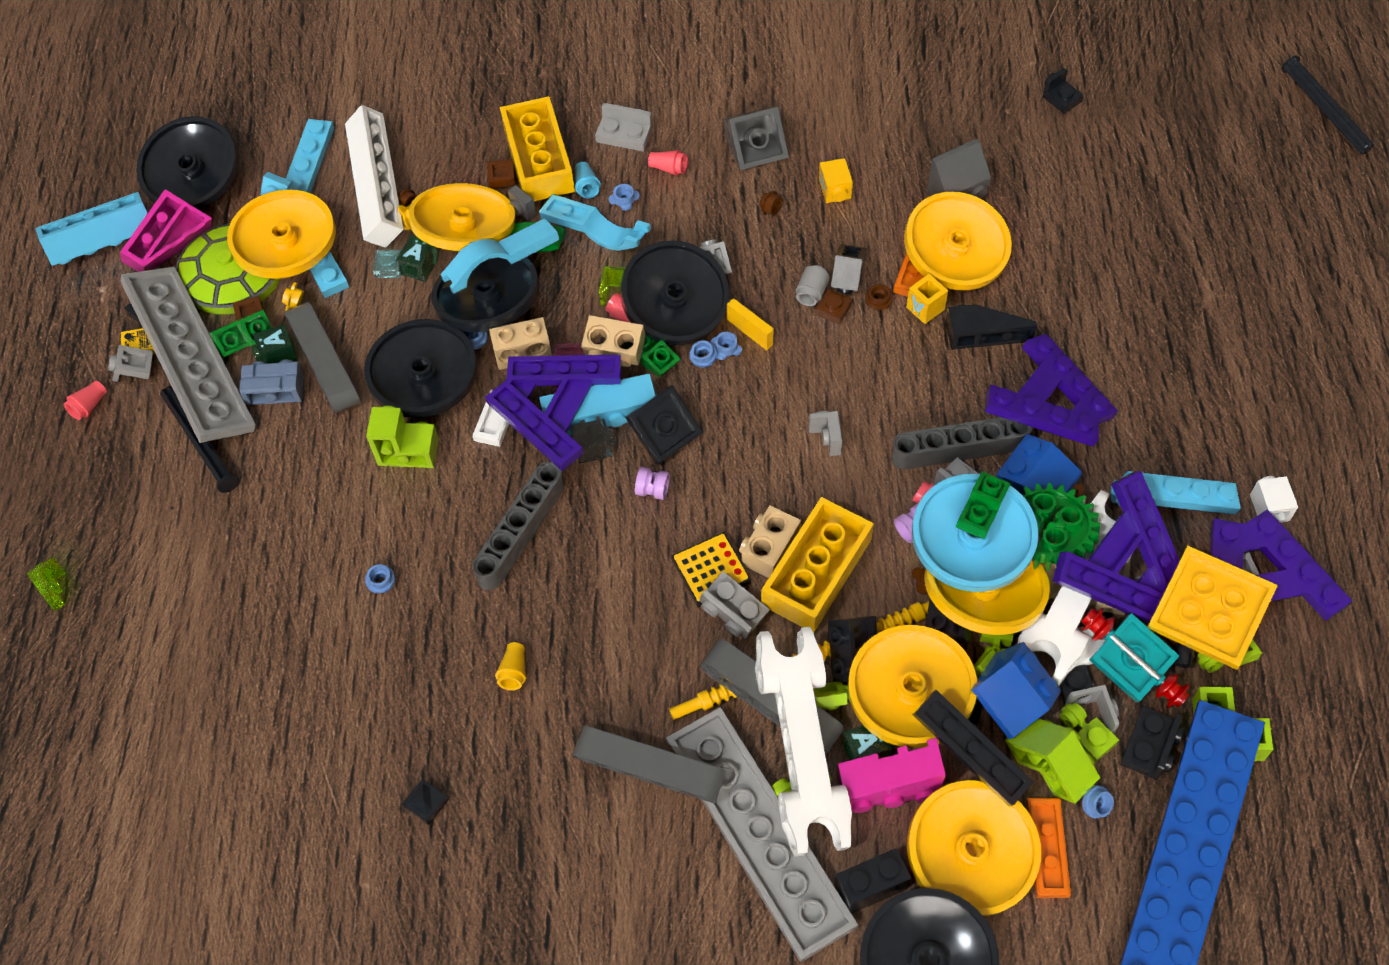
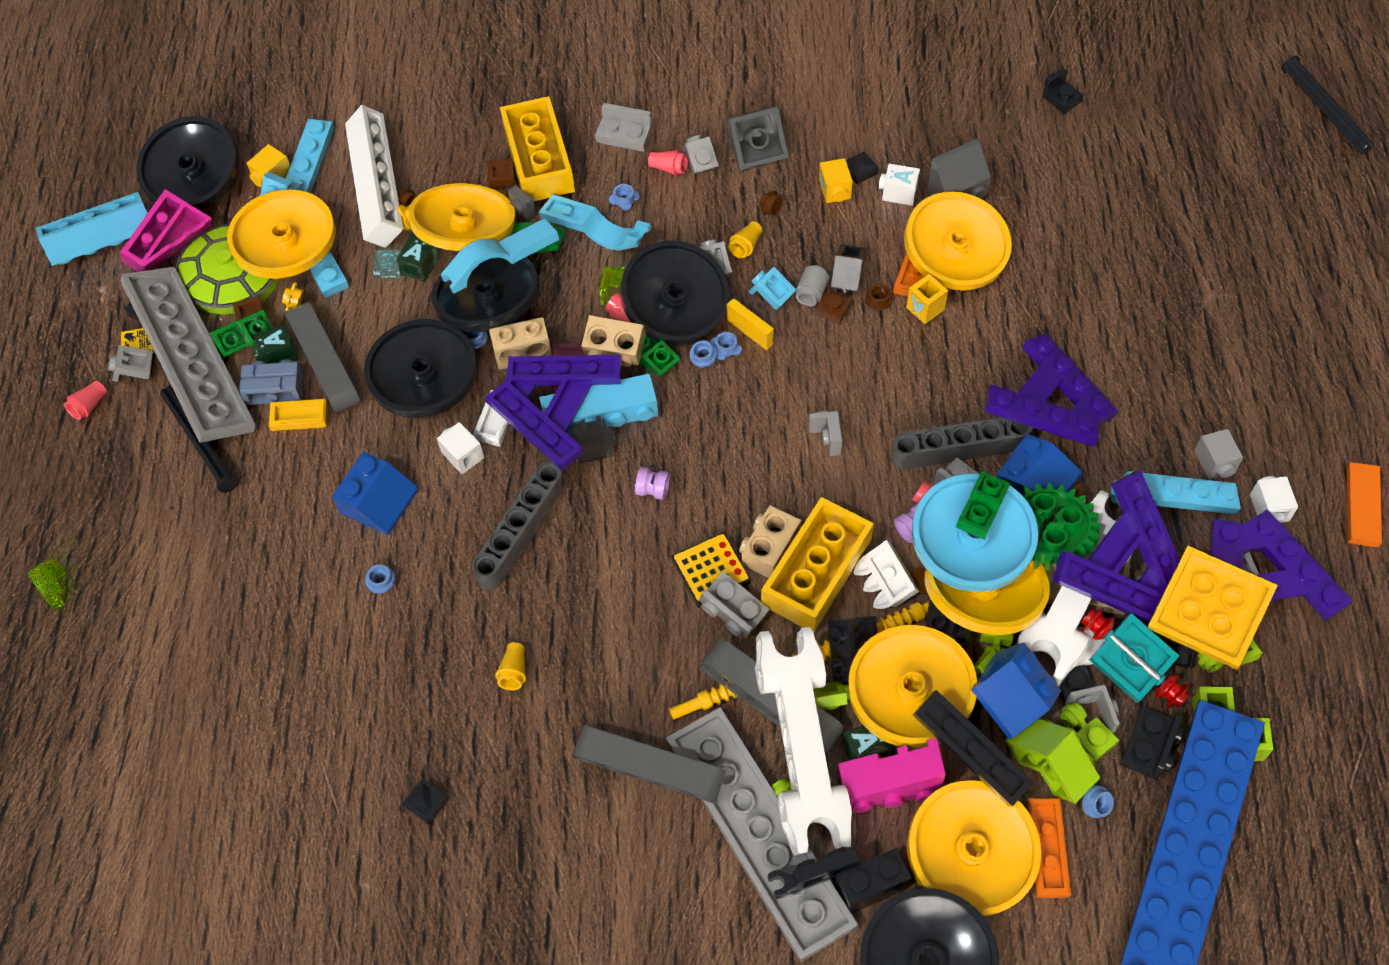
lime brick [366,406,439,468] -> none
medium azure cone [575,162,601,199] -> none
black tile [625,385,703,464] -> none
black slope [945,304,1037,350] -> none
none -> yellow brick [246,144,290,187]
none -> yellow tile [269,399,328,431]
none -> blue slope [332,451,418,535]
none -> white brick [437,422,484,474]
none -> light grey bracket [682,135,719,175]
none -> yellow cone [729,221,762,258]
none -> medium azure bracket [748,267,796,310]
none -> black plate [767,847,860,899]
none -> black tile [846,152,879,185]
none -> white plate [854,540,920,609]
none -> white brick [879,164,920,206]
none -> light grey brick [1194,429,1243,479]
none -> orange tile [1347,462,1382,548]

